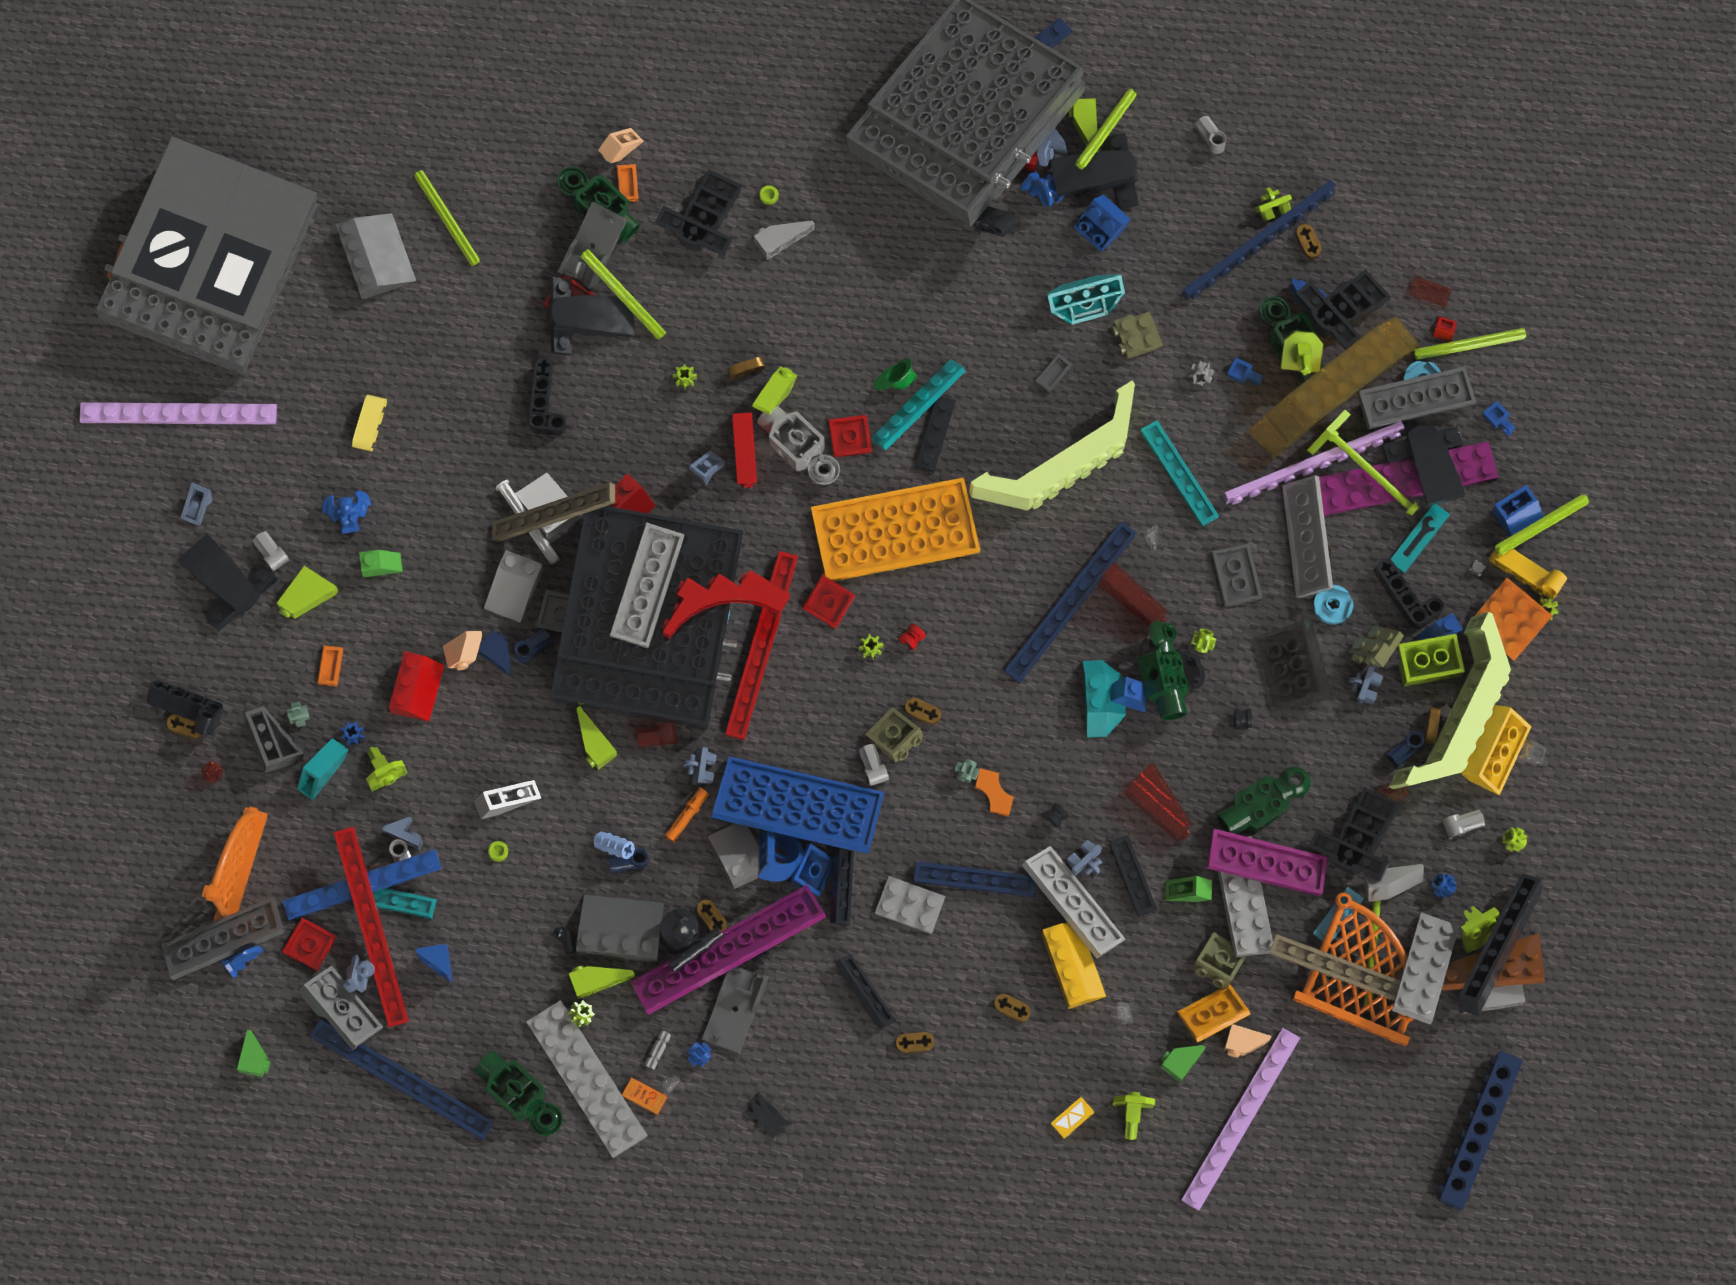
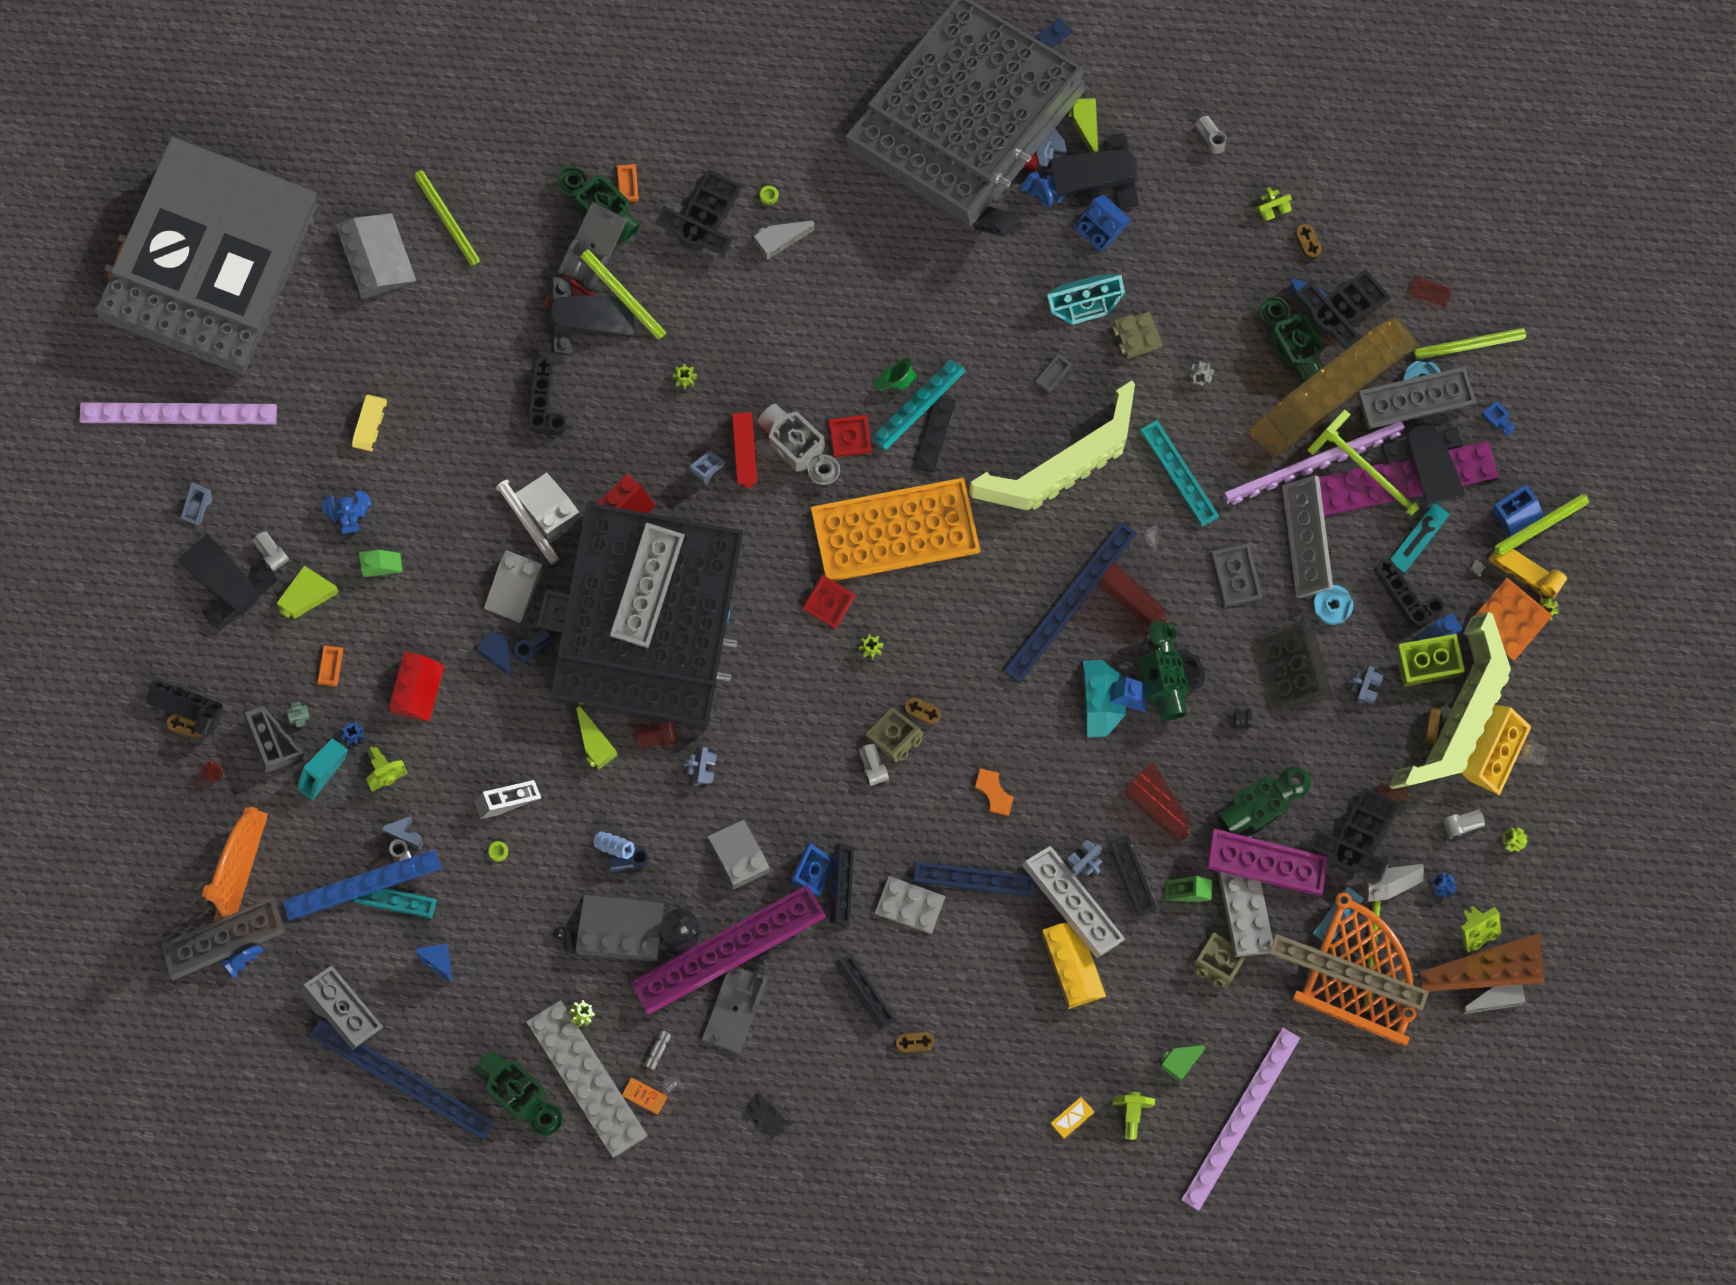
bright green slope [237,1030,270,1077] -> none
red tile [282,917,337,972] -> none
red plate [334,827,409,1027] -> none
sand blue hips [343,954,375,993] -> none
light nougat slope [443,631,482,670] -> none
dark tan plate [492,482,615,542] -> none
lime slope [569,966,635,999] -> none
light nougat slope [598,128,643,163] -> none
red arch [661,570,791,639] -> none
orange pin [664,787,709,843] -> none
black pin [668,926,724,973] -> none
blue gear [687,1042,712,1067] -> none
pearl gold beam [697,900,727,934] -> none
blue plate [712,756,884,854] -> none
red plate [725,551,798,741] -> none
pearl gold beam [728,357,765,380] -> none
lime slope [753,366,798,415] -> none
blue window [758,829,803,881] -> none
red wheel [898,623,926,651] -> none
sand green gear [954,759,979,783] -> none
pearl gold beam [994,994,1031,1022] -> none
black wheel [1044,803,1069,828] -> none
lime axle [1075,89,1136,169] -> none
clear slope [1115,1002,1134,1025] -> none
light orange tile [1177,985,1250,1043] -> none
dark blue plate [1182,180,1336,301] -> none
lime gear [1191,629,1216,653] -> none
light nougat slope [1224,1024,1271,1058] -> none
blue plate [1227,358,1263,386] -> none
lime piece [1280,331,1323,375] -> none
olive plate [1349,626,1404,667] -> none
dark blue piece [1386,731,1424,768] -> none
light grey plate [1392,912,1459,1025] -> none
red slope [1432,316,1457,342] -> none
dark blue brick [1437,1051,1523,1211] -> none
black brick [1459,873,1542,1016] -> none

